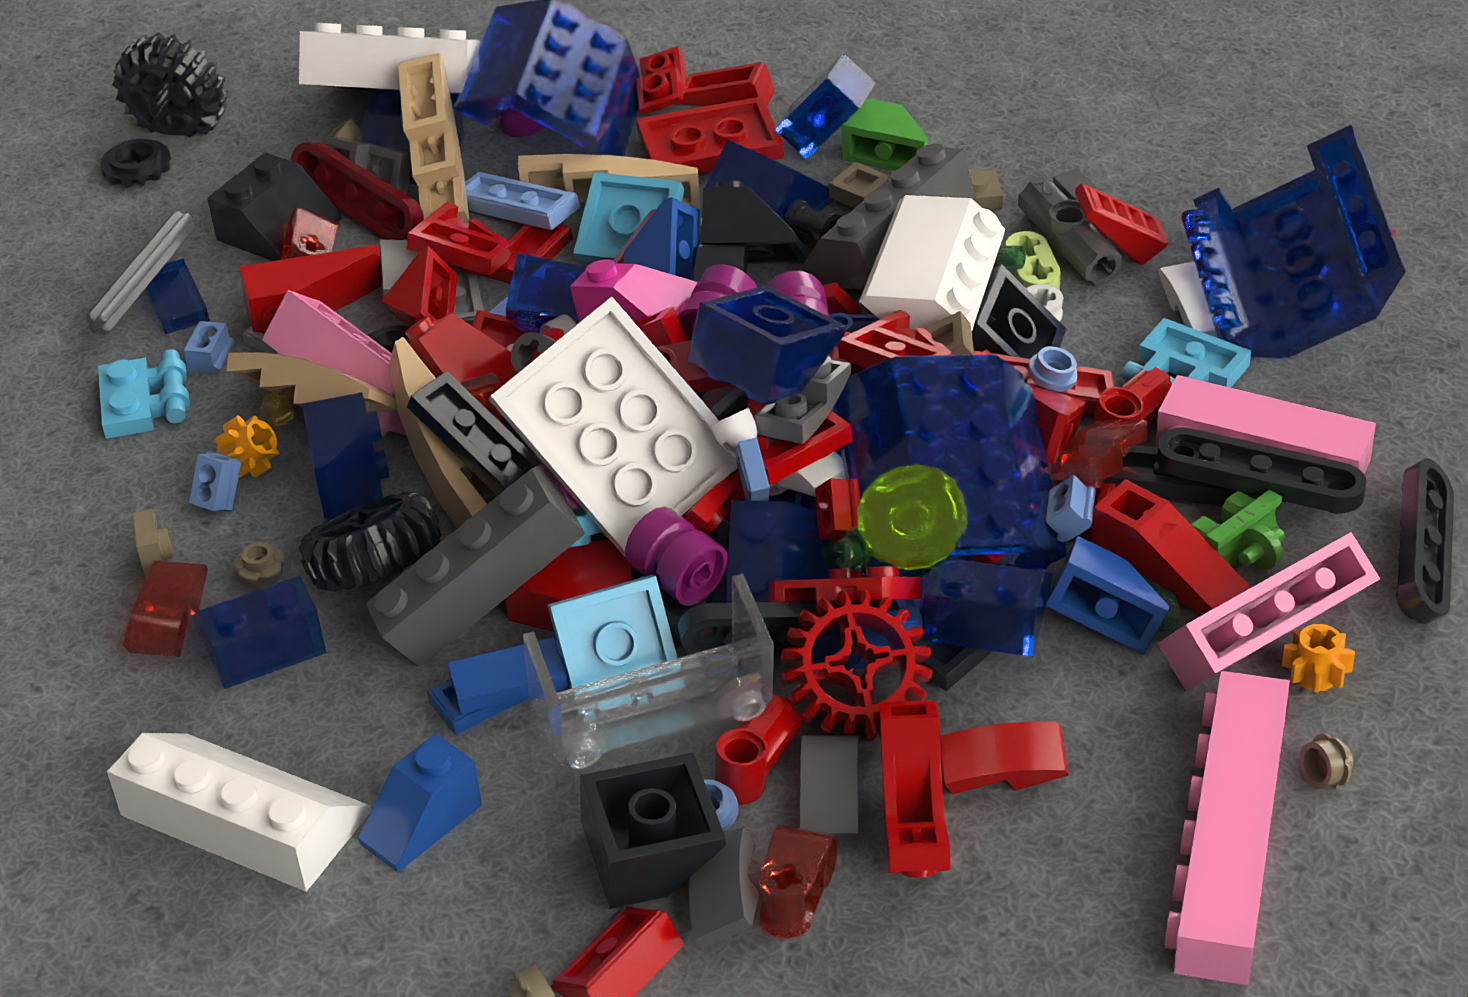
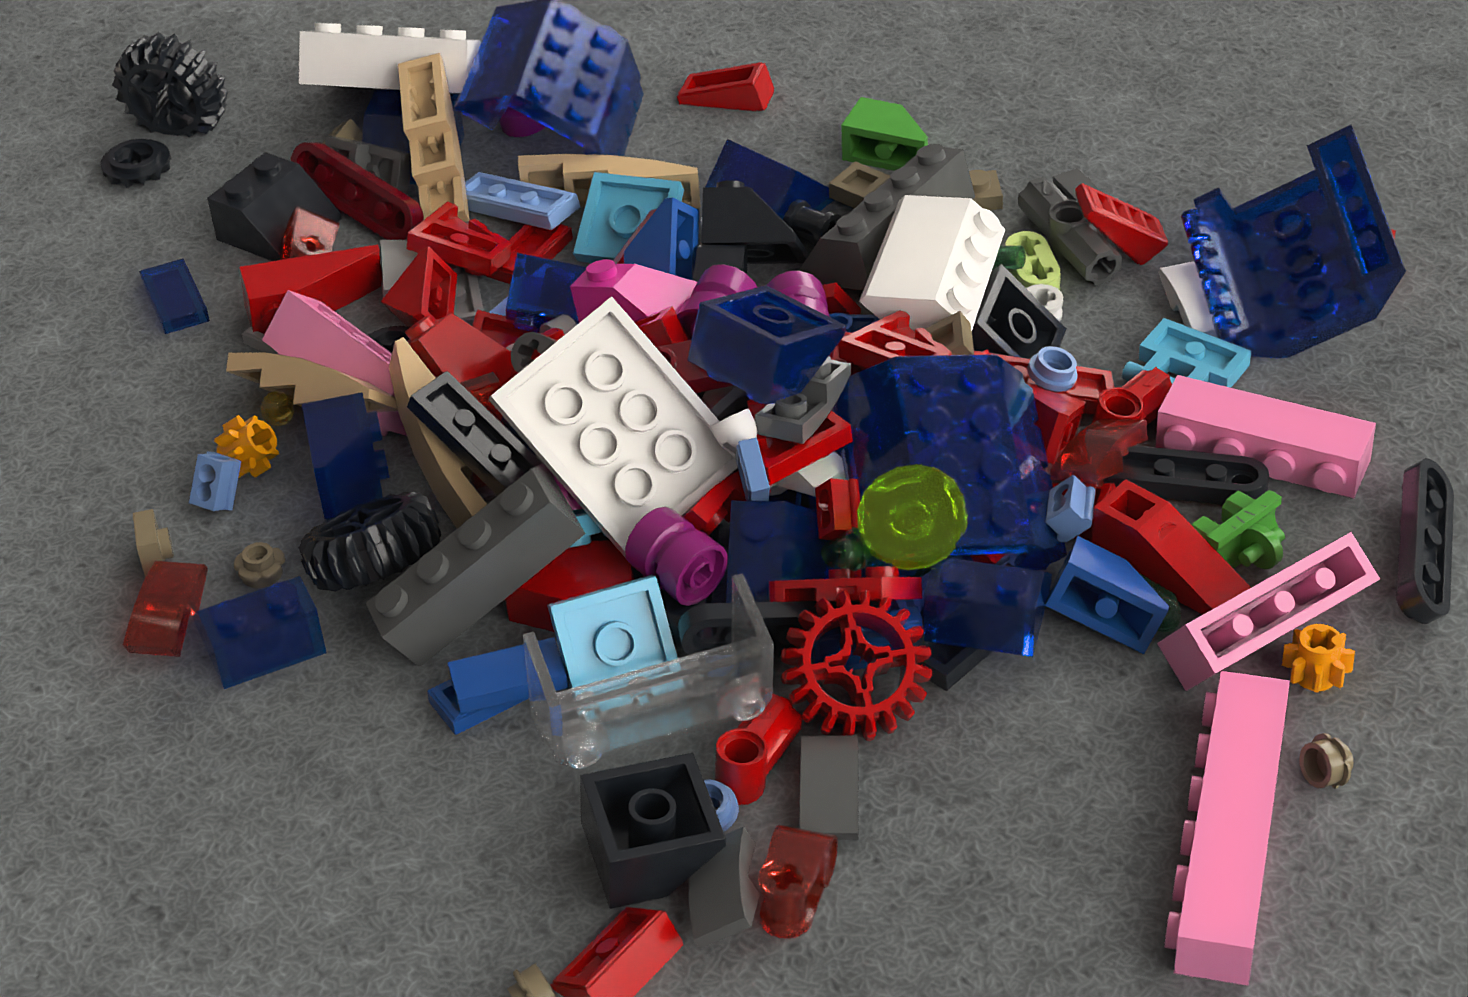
axle [86,211,195,335] -> none
medium azure plate [98,349,190,439] -> none
white slope [107,733,371,892] -> none
medium blue piece [183,321,235,374] -> none
blue slope [358,733,482,872] -> none
red slope [636,46,686,115] -> none
red plate [636,96,784,174] -> none
clear blue brick [774,53,876,159] -> none
red arch [879,700,951,878] -> none
red slope [940,721,1069,795] -> none
black plate [1157,427,1367,514] -> none

